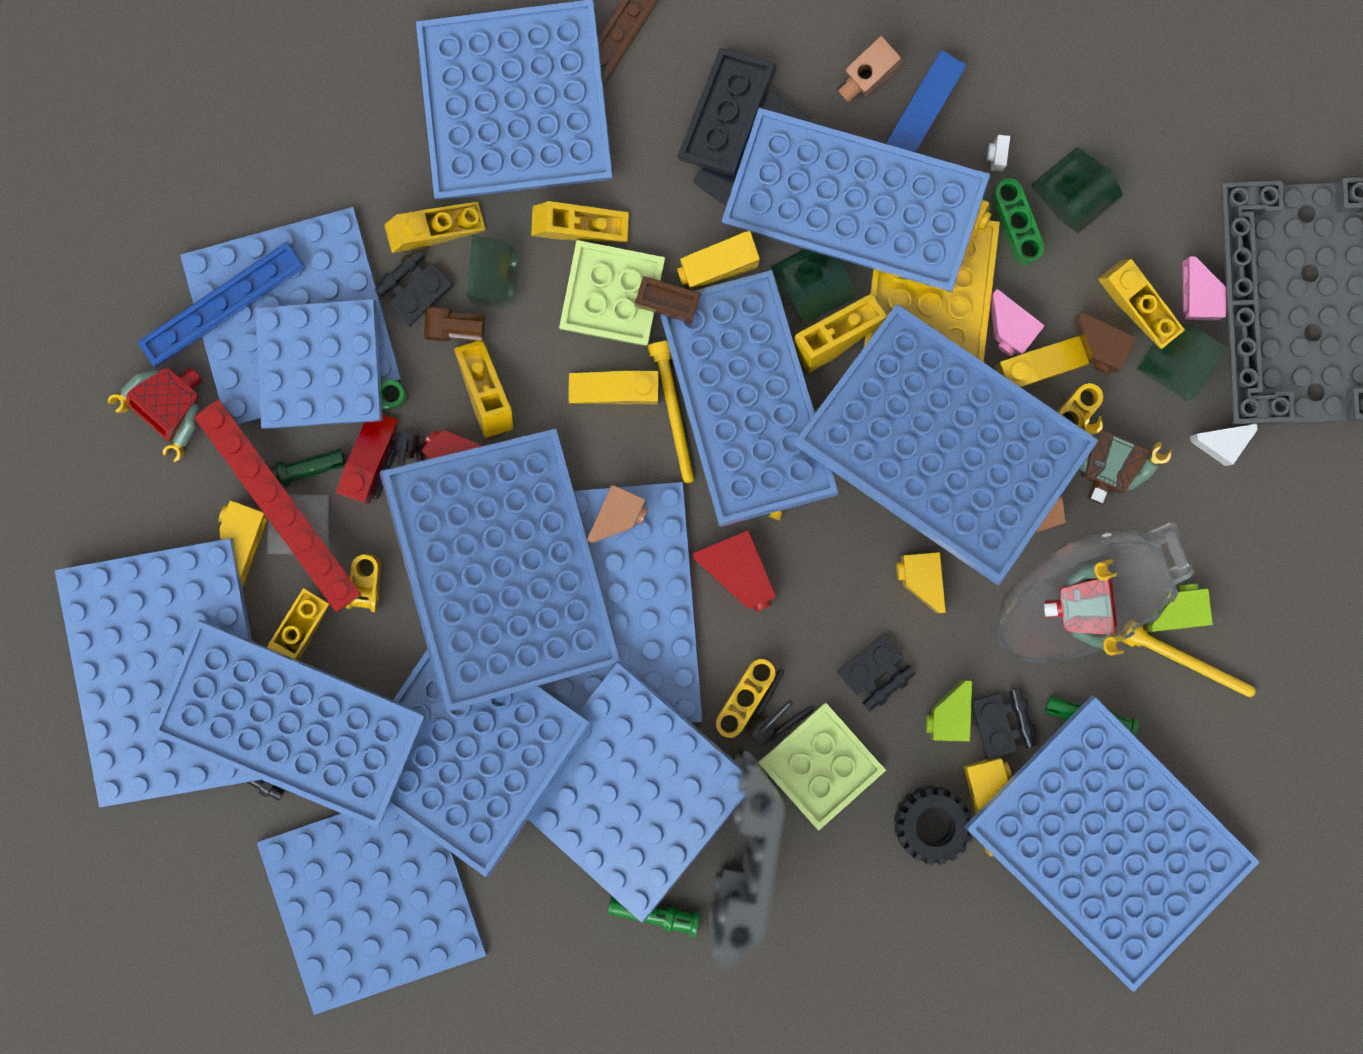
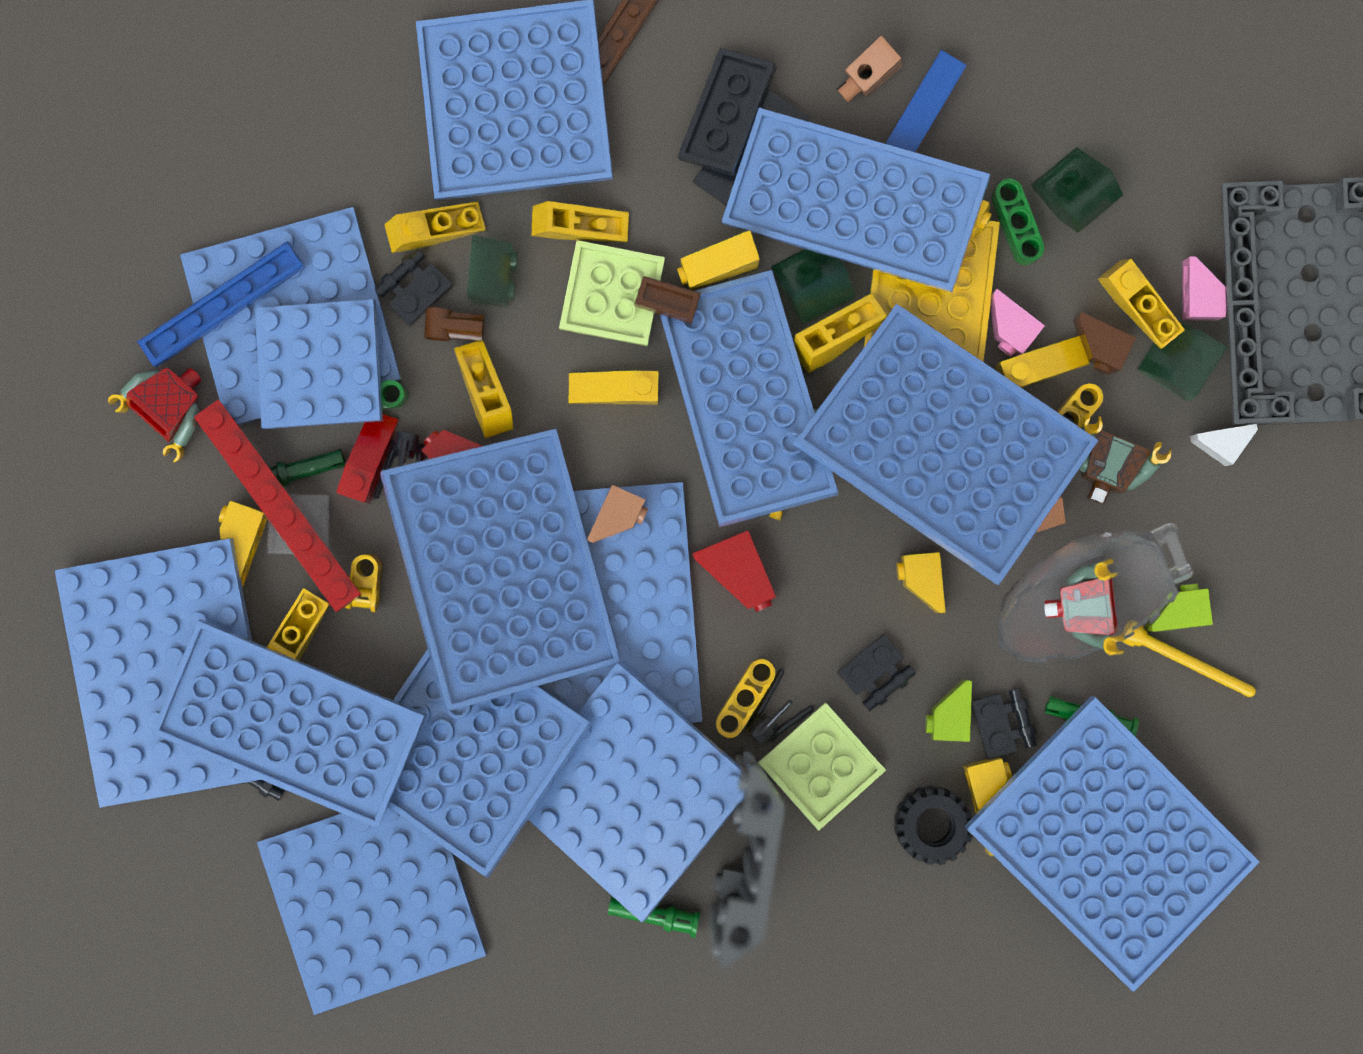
yellow piece [648,341,694,483] -> none
white plate [987,135,1010,172] -> none

